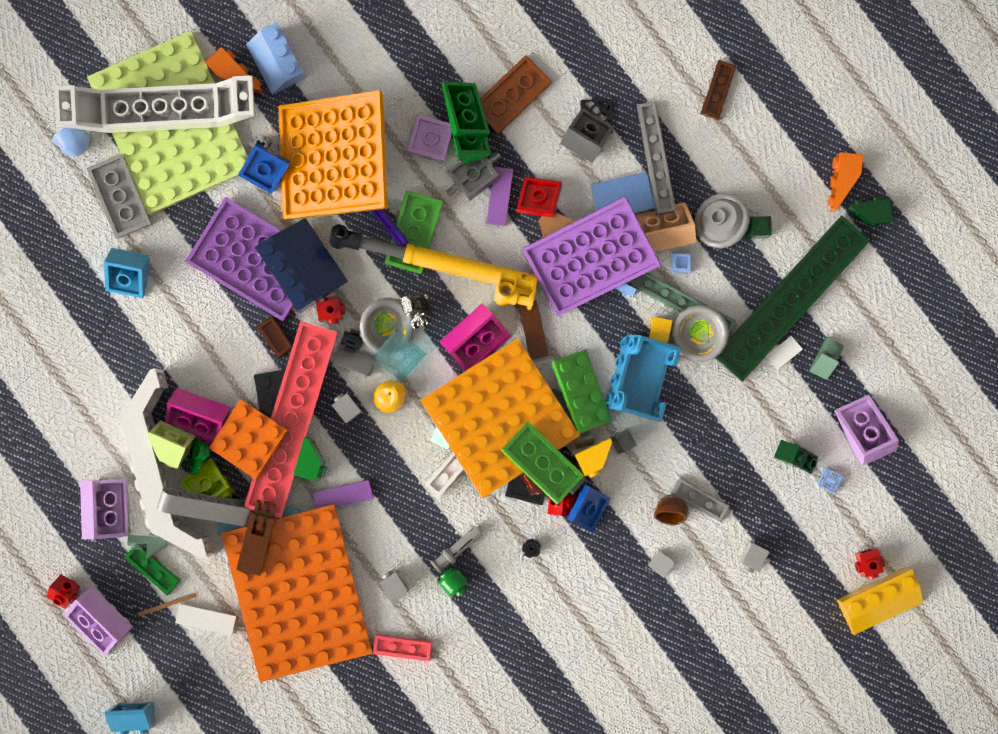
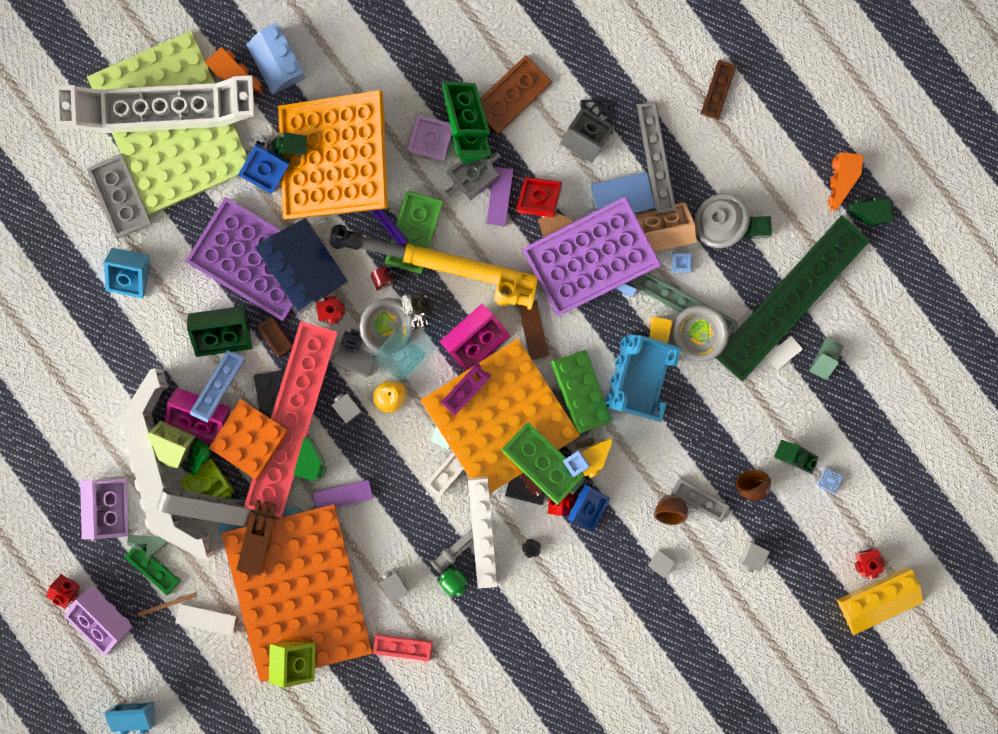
light blue helmet [52,127,90,156] -> none
dark grey brick [609,428,637,454] -> none
lavender slope [835,395,899,466] -> none
none -> dark green slope [187,306,253,357]
none -> light blue plate [190,350,245,423]
none -> lime slope [269,641,316,688]
none -> dark green slope [272,132,307,157]
none -> dark red leg [370,266,395,291]
none -> magenta plate [441,363,492,416]
none -> white plate [468,476,497,588]
none -> light blue tile [563,450,590,477]
none -> reddish brown hat [736,469,771,501]

